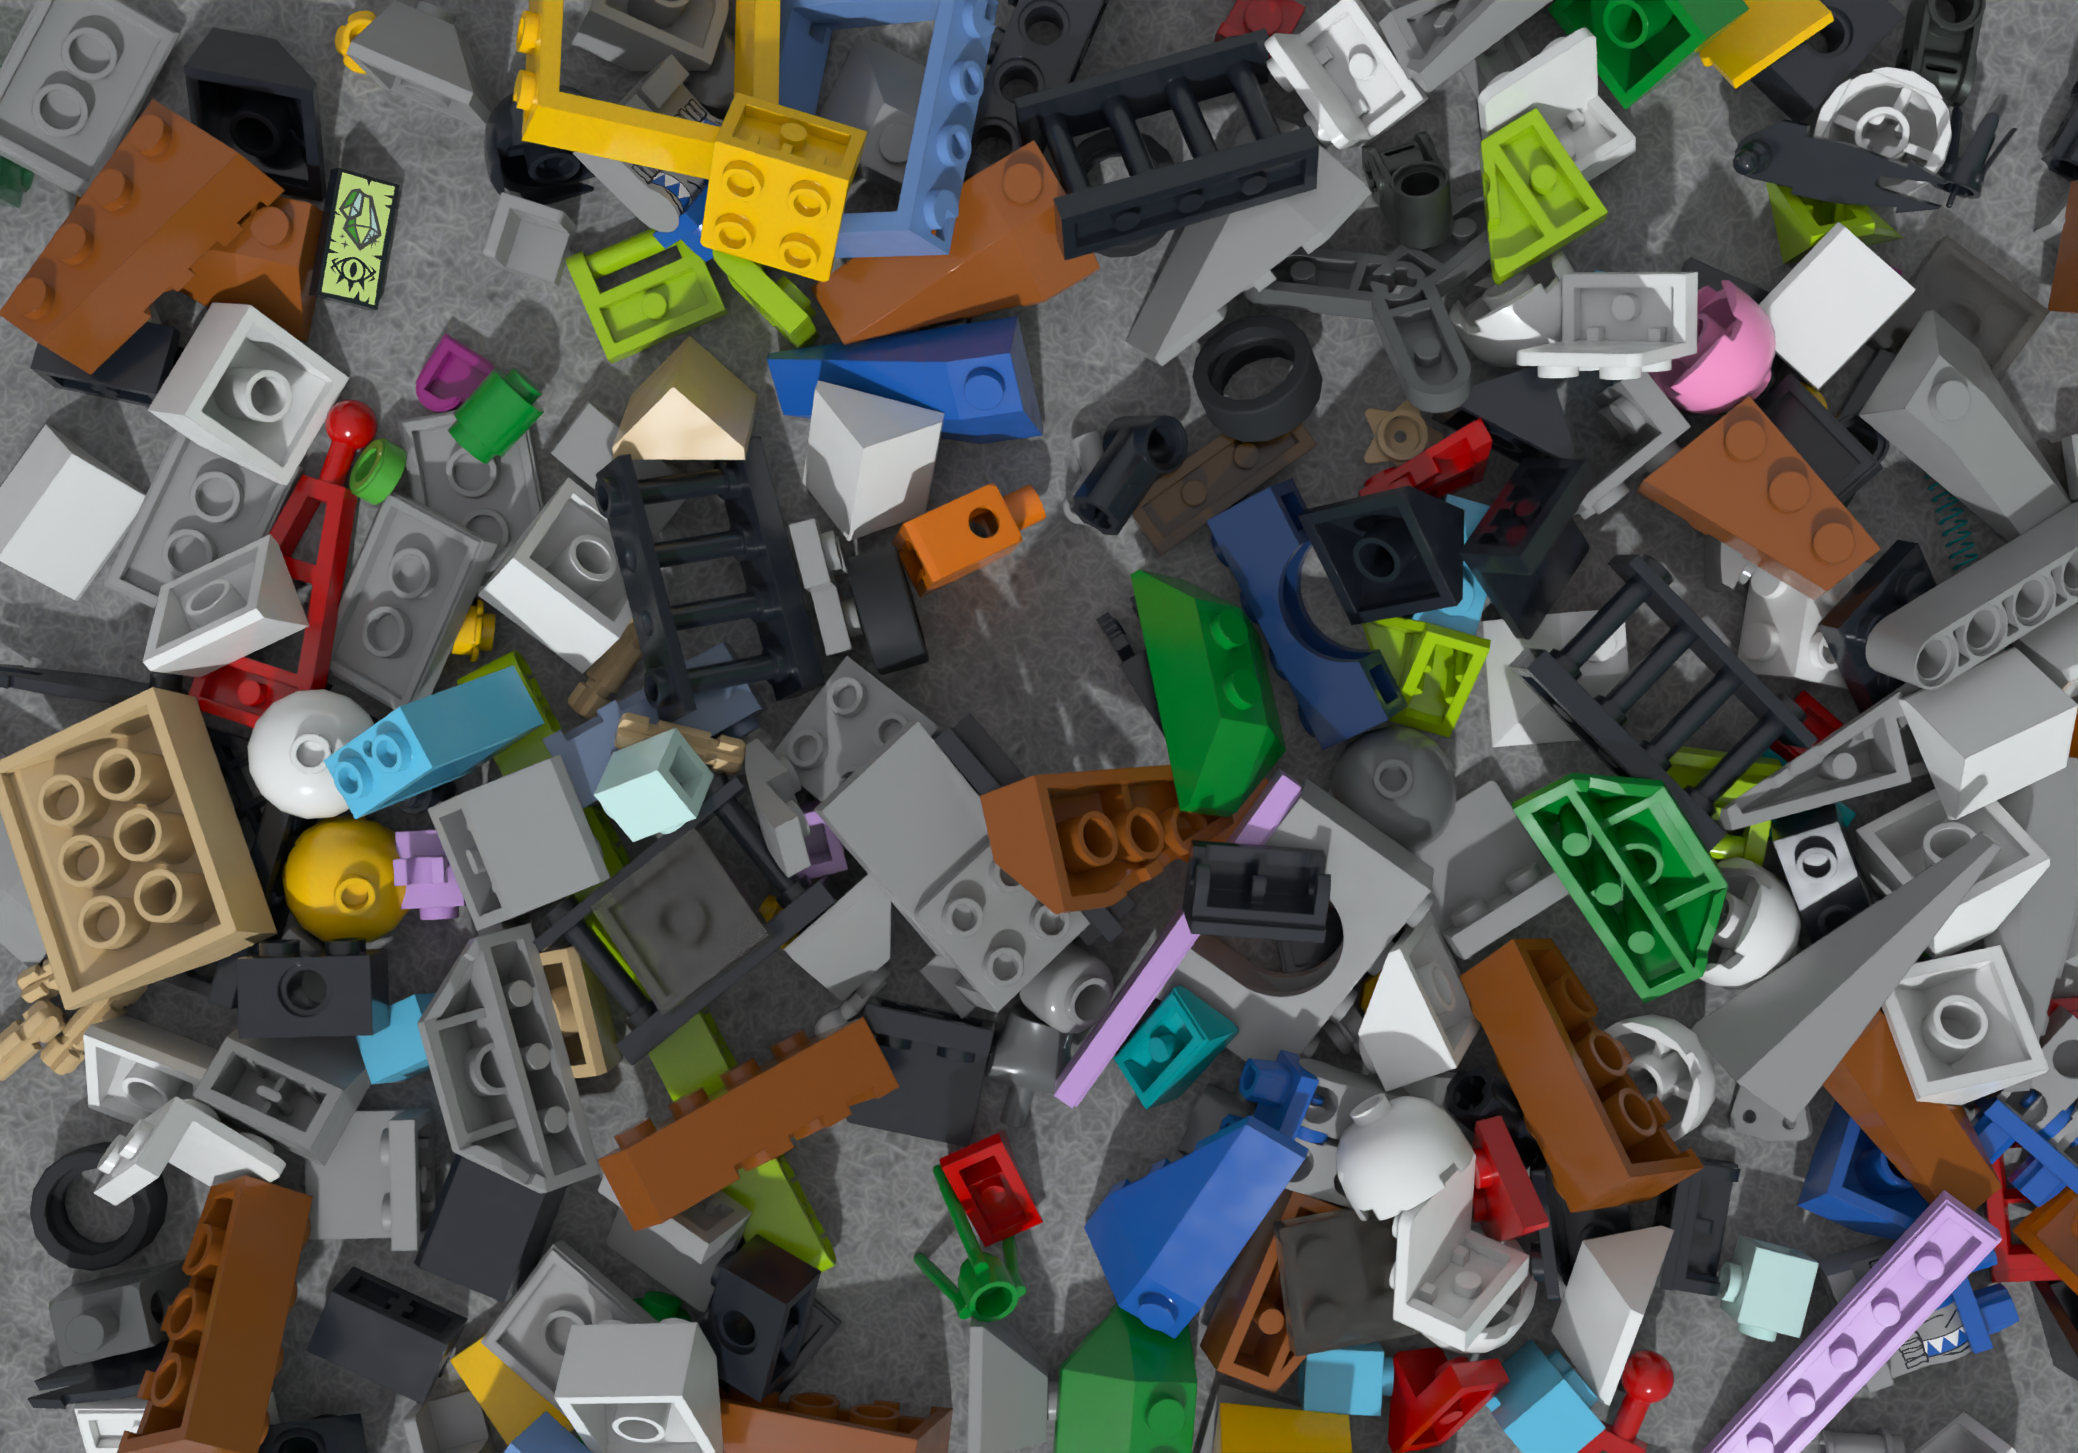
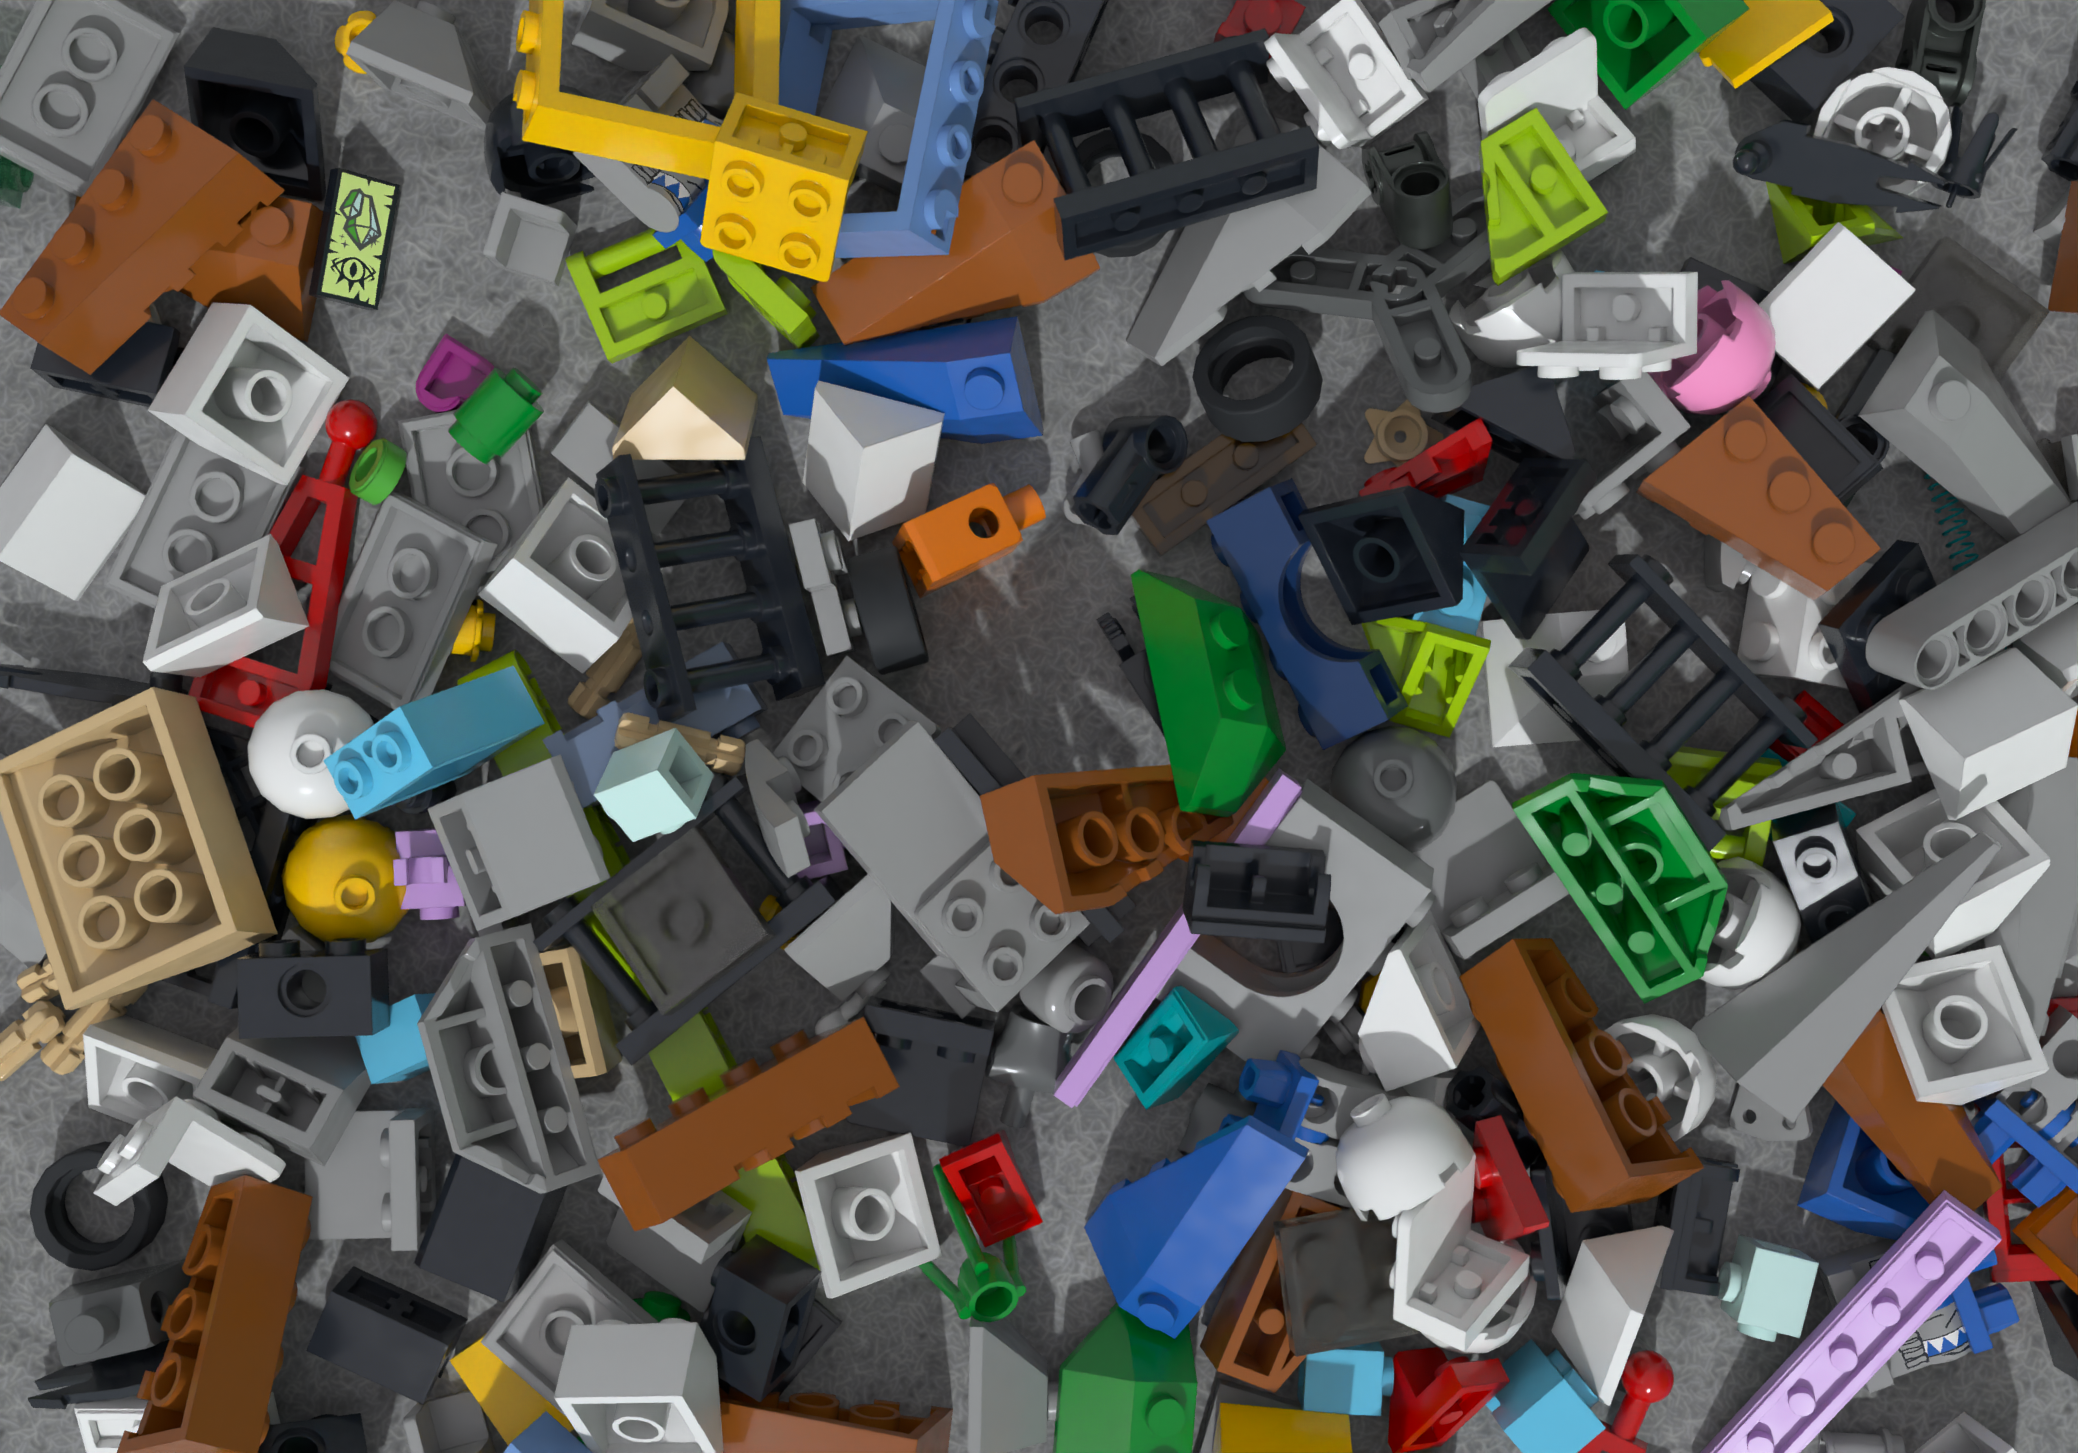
none -> white slope [795,1133,942,1299]

